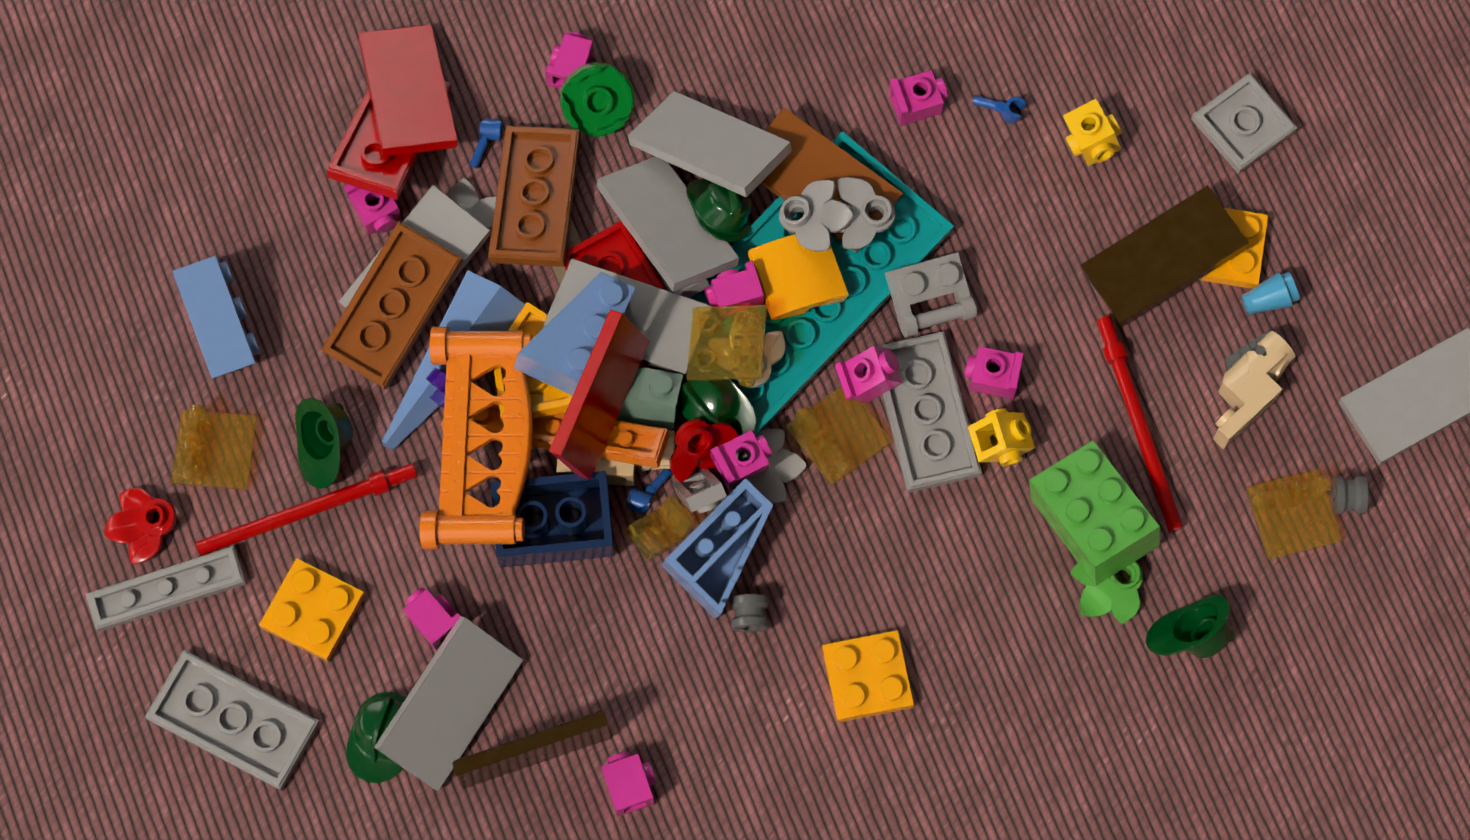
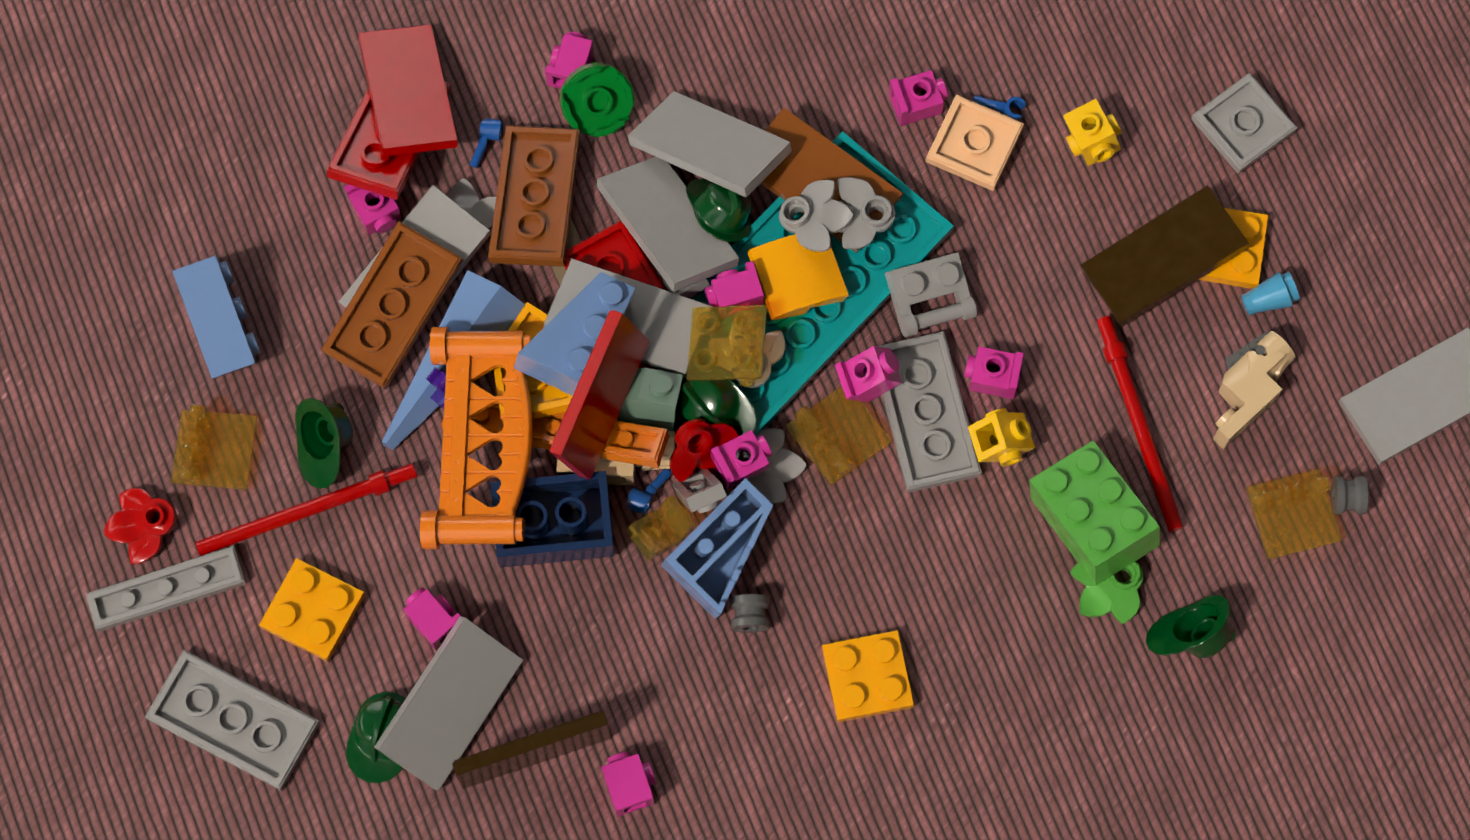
none -> light nougat plate [926,94,1024,191]

